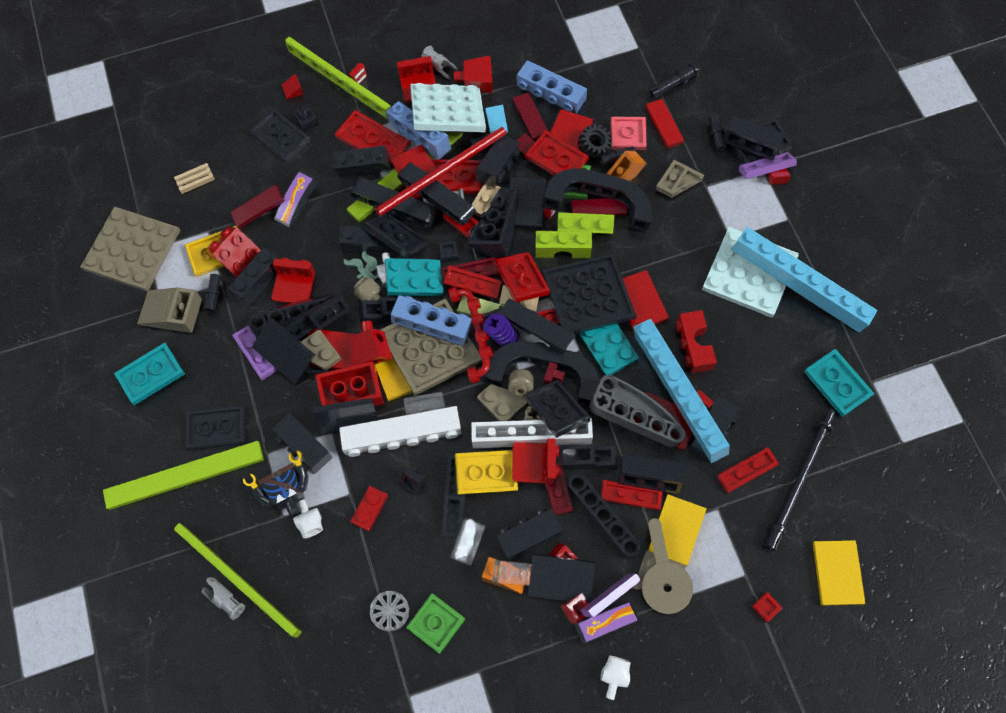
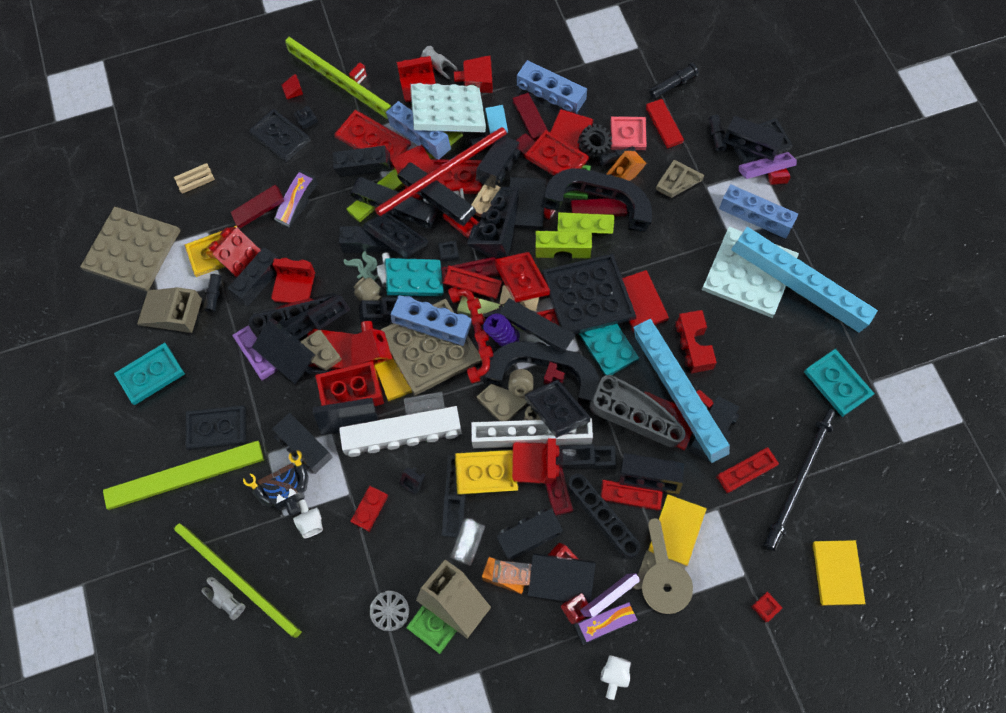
none -> dark tan slope [416,560,491,639]
none -> medium blue brick [719,184,798,239]

